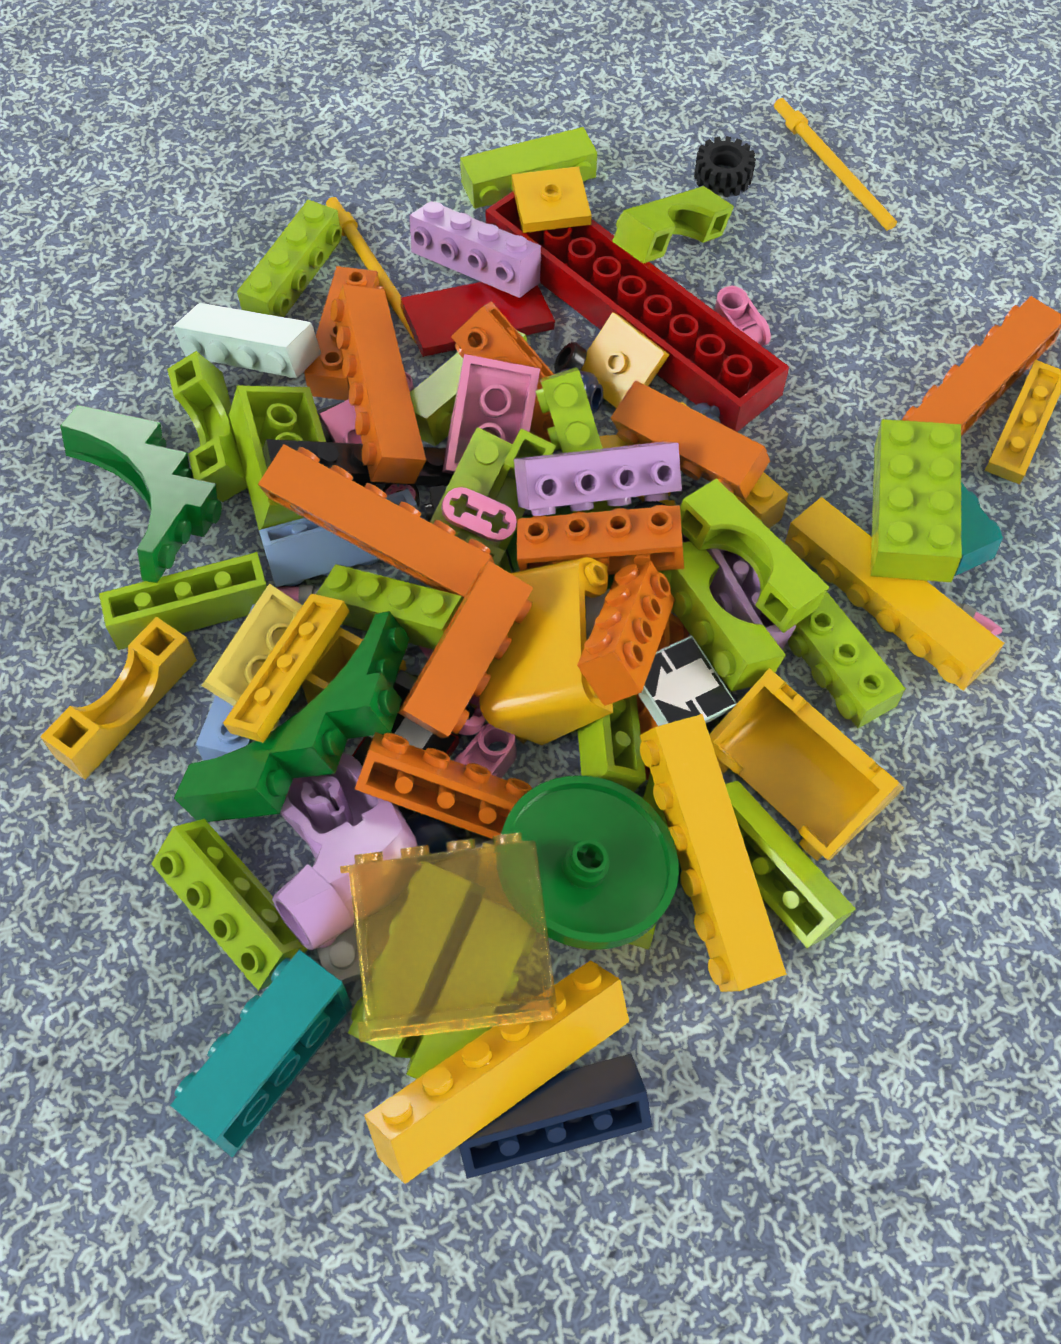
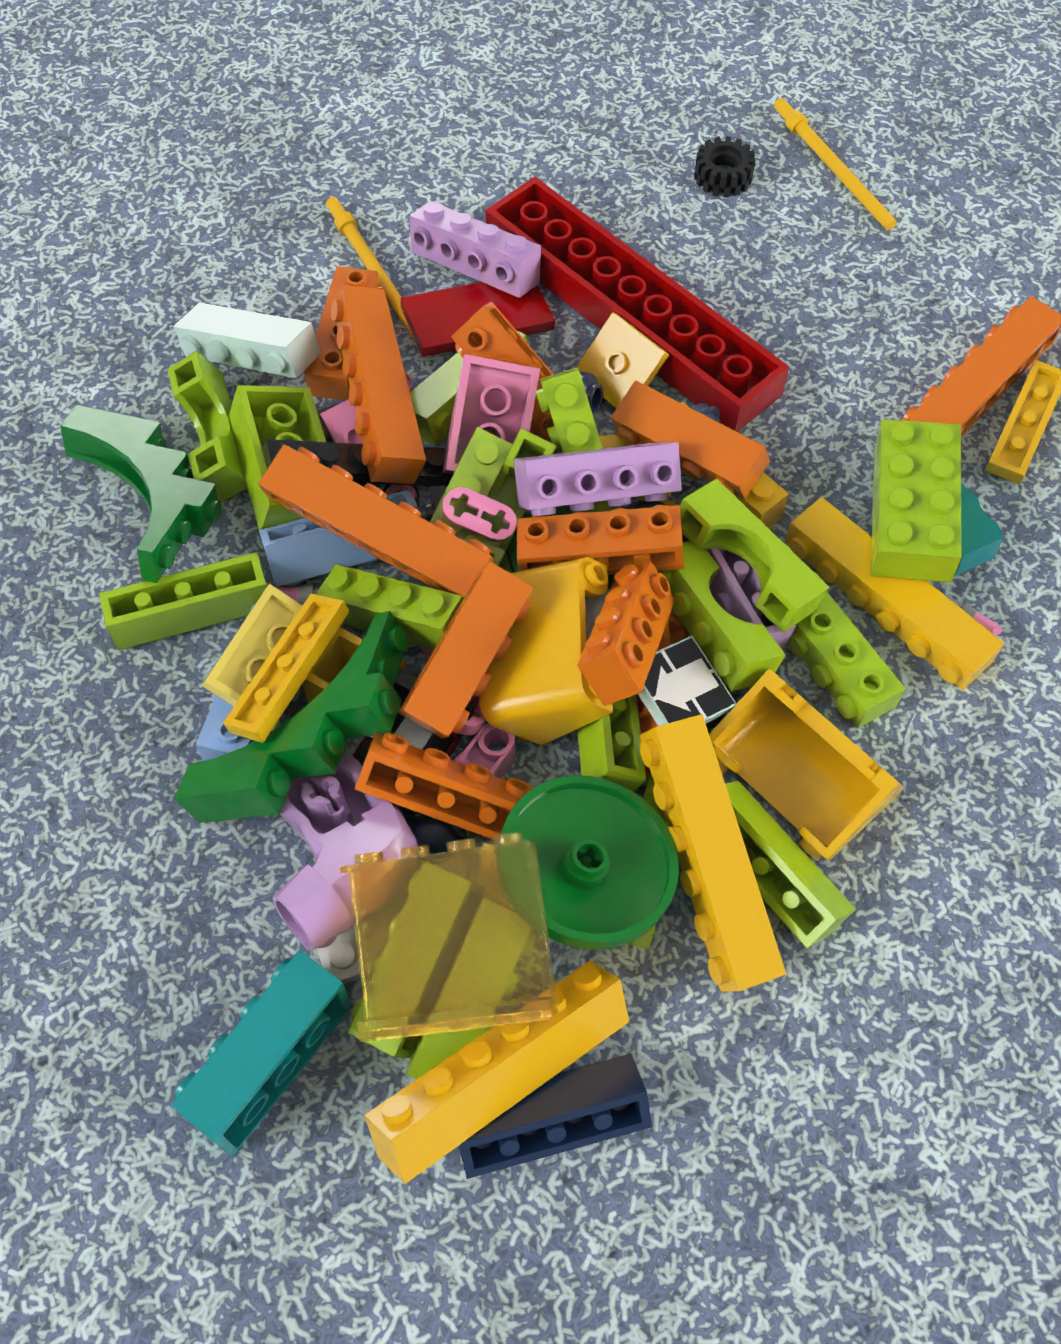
yellow arch [40,617,197,780] -> none
lime brick [151,819,308,991] -> none
lime brick [237,199,342,317] -> none
lime brick [460,127,597,209] -> none
yellow plate [512,166,592,233] -> none
black tile [554,342,587,373] -> none
lime arch [612,186,734,264] -> none
bright pink piece [714,286,771,346] -> none

